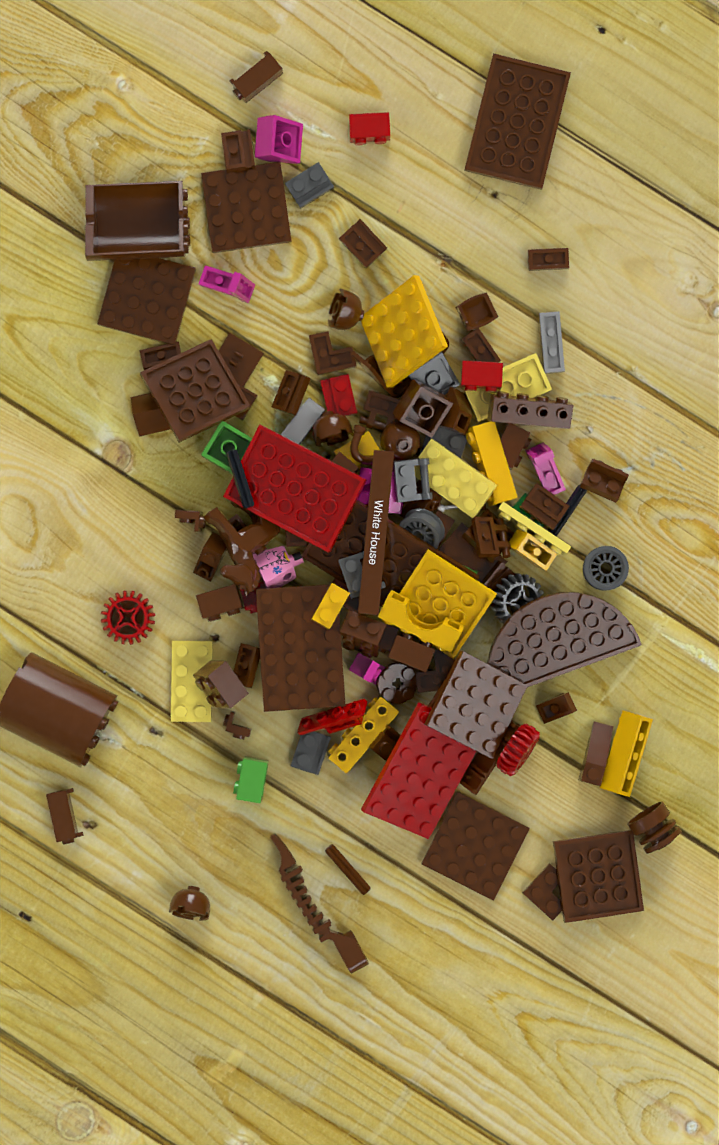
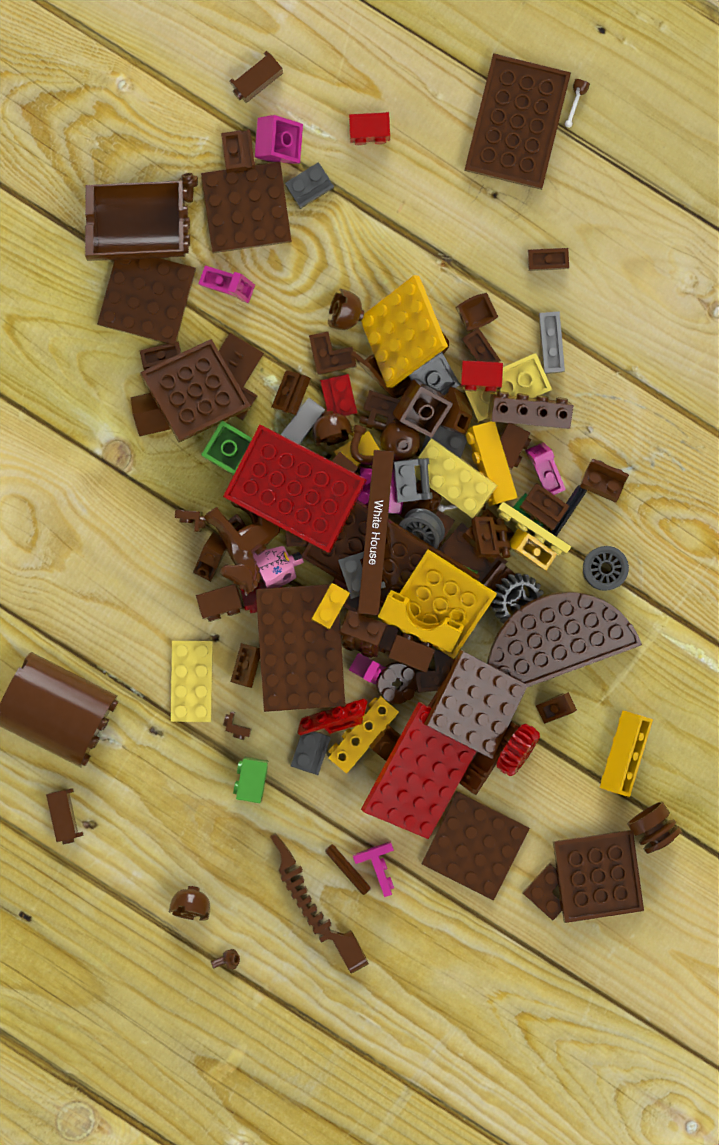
red gear [101,591,156,645] -> none
reddish brown brick [193,660,249,709] -> none
black axle [226,449,254,509] -> none
reddish brown plate [339,219,387,268] -> none
reddish brown slope [578,721,613,786] -> none
none -> reddish brown plate [178,173,198,203]
none -> reddish brown plate [210,949,240,970]
none -> dark pink bracket [353,841,394,897]
none -> hinge [565,79,590,128]

